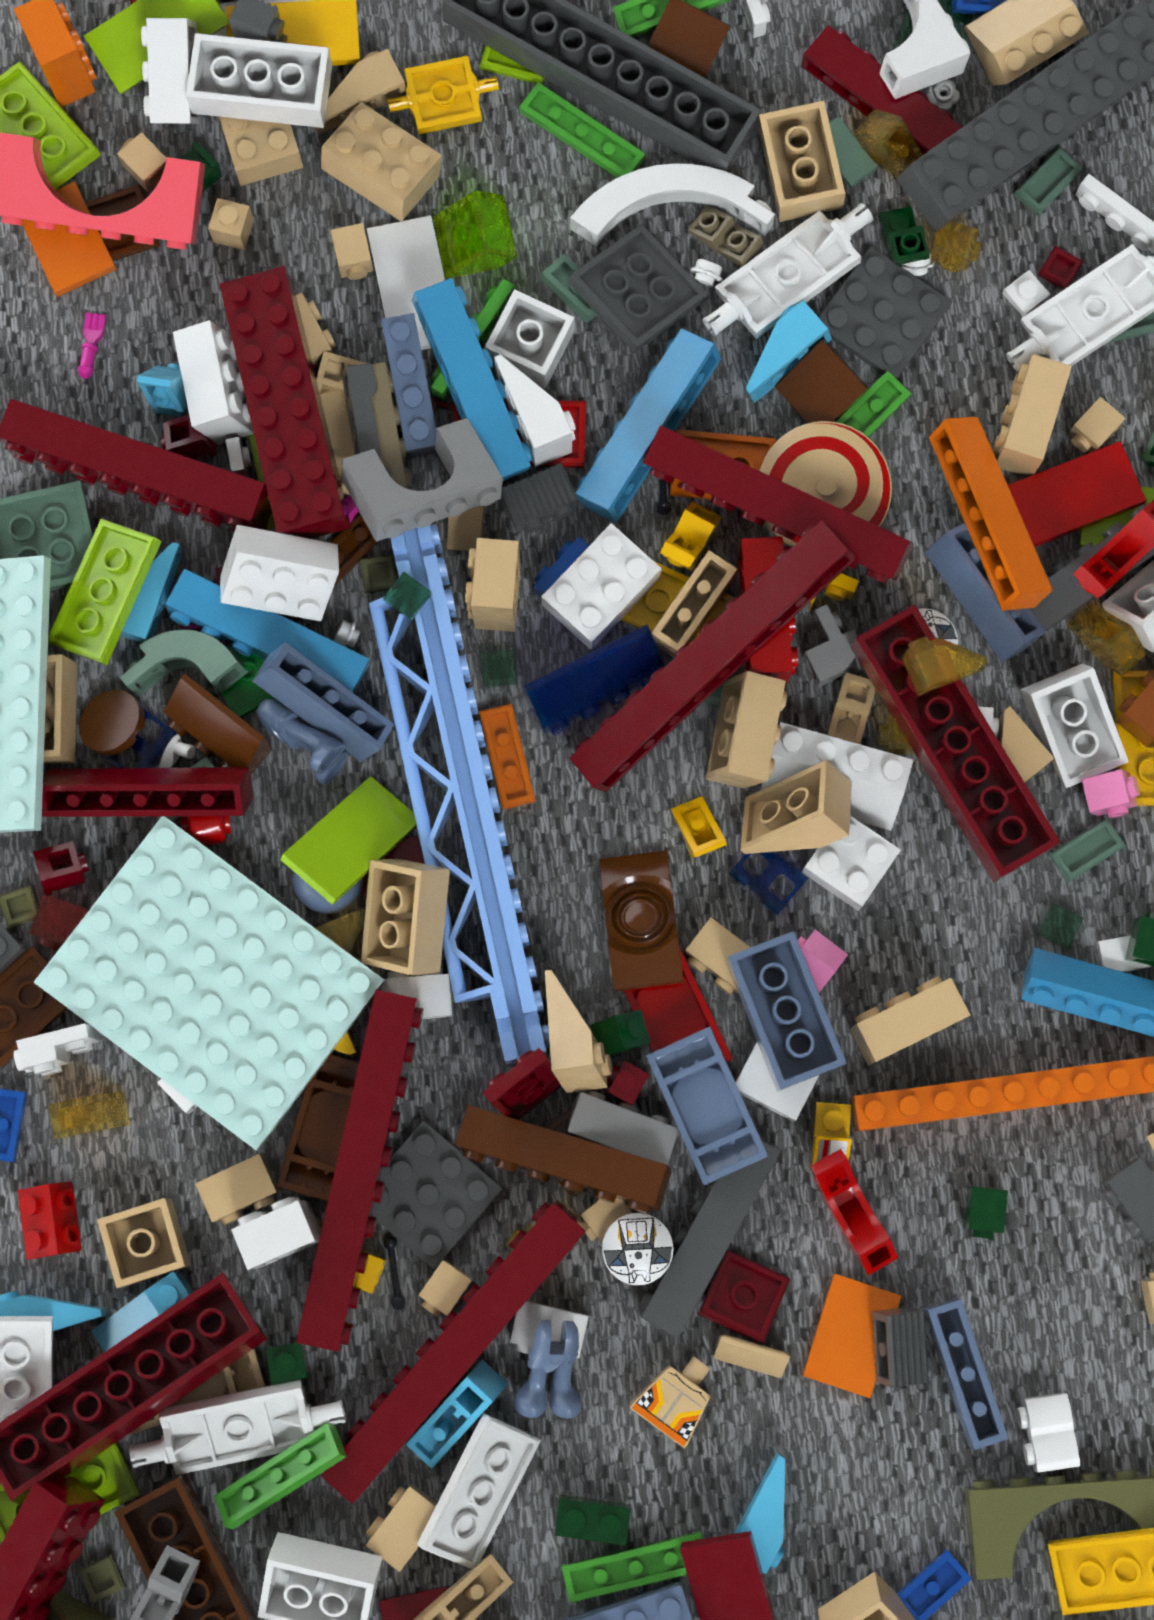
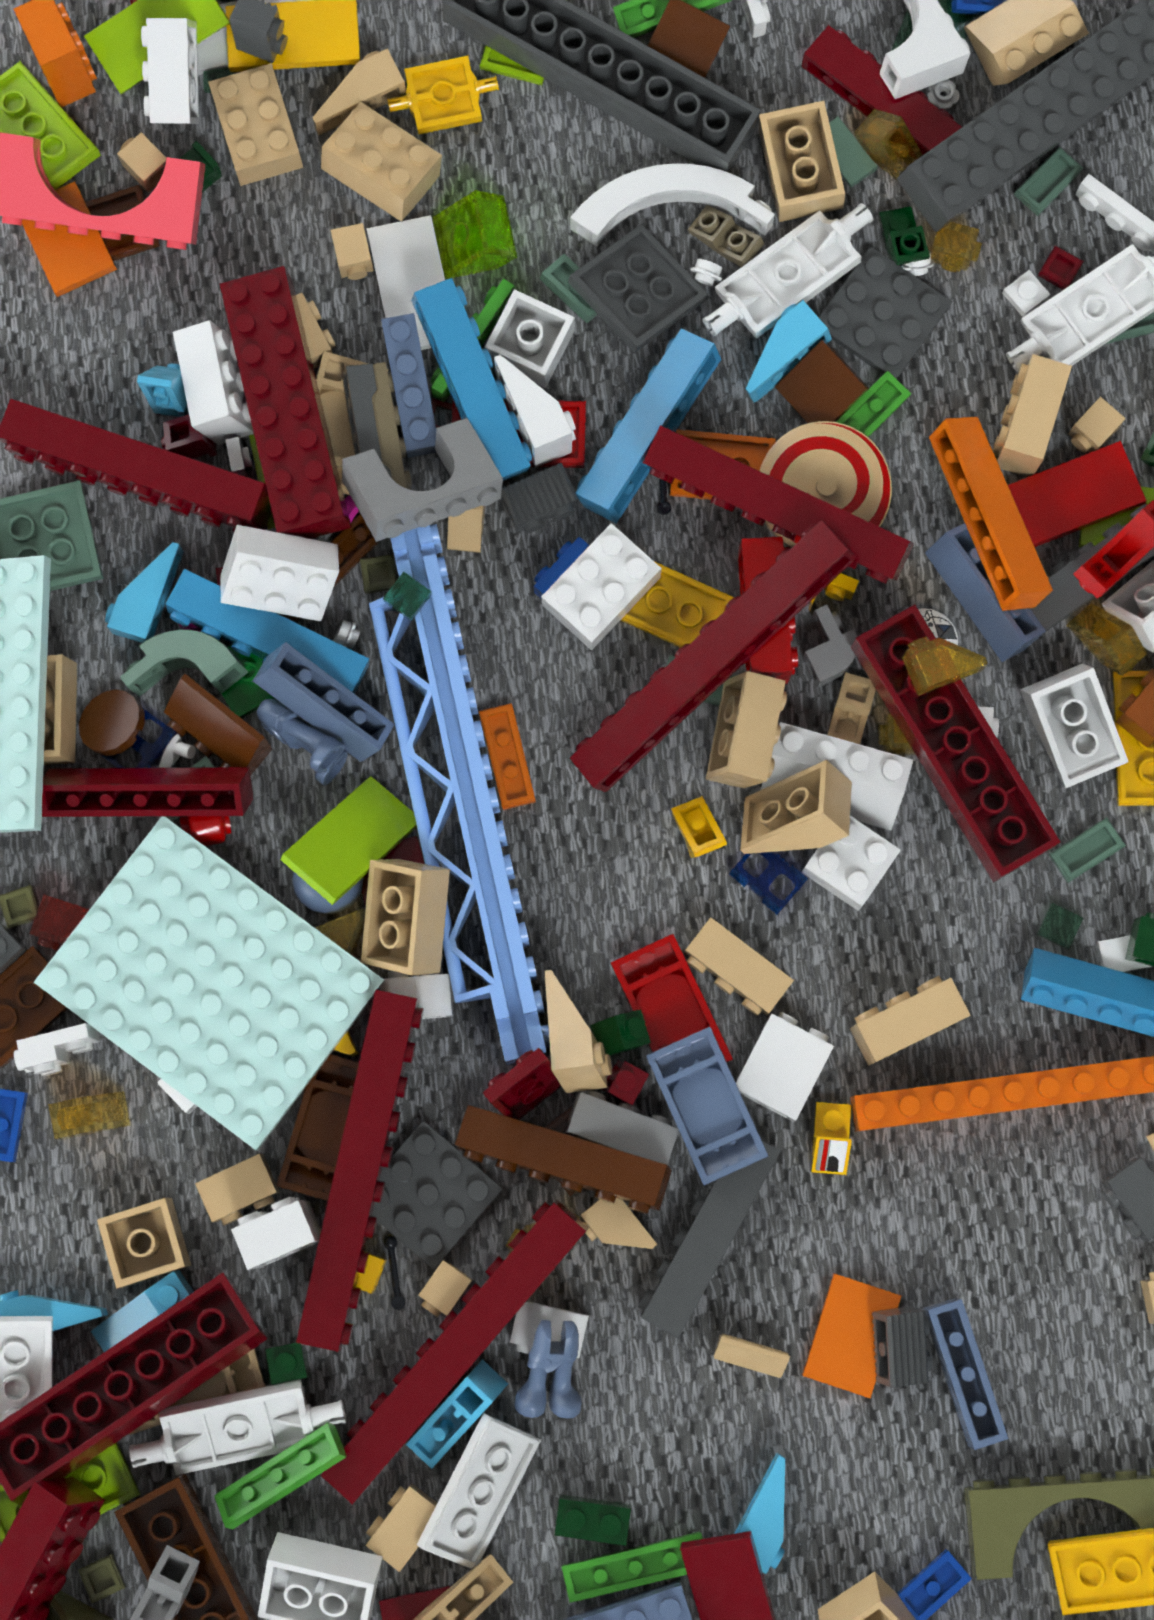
red bracket [17,1181,82,1260] -> none
dark red brick [33,841,89,897] -> none
lime tile [48,519,162,665] -> none
dark pink piece [78,312,107,379] -> none
white brick [186,33,333,128] -> none
tan brick [208,198,254,250] -> none
tan brick [465,538,521,632] -> none
clear green tile [480,649,518,688] -> none
bright green plate [519,82,645,178] -> none
clear blue slope [524,625,665,735] -> none
reddish brown slope [599,850,684,991] -> none
white dish [602,1213,673,1285] -> none
torso [629,1356,711,1449] -> none
tan brick [650,550,737,658] -> none
yellow brick [660,501,722,571] -> none
dark red plate [697,1249,790,1345] -> none
sand blue brick [725,931,847,1091] -> none
bright pink brick [798,929,848,993] -> none
red arch [810,1149,898,1275] -> none
dark green brick [964,1186,1008,1239] -> none
tan slope [998,706,1054,783] -> none
white brick [1017,1393,1080,1473] -> none
bright pink brick [1082,769,1140,818] -> none

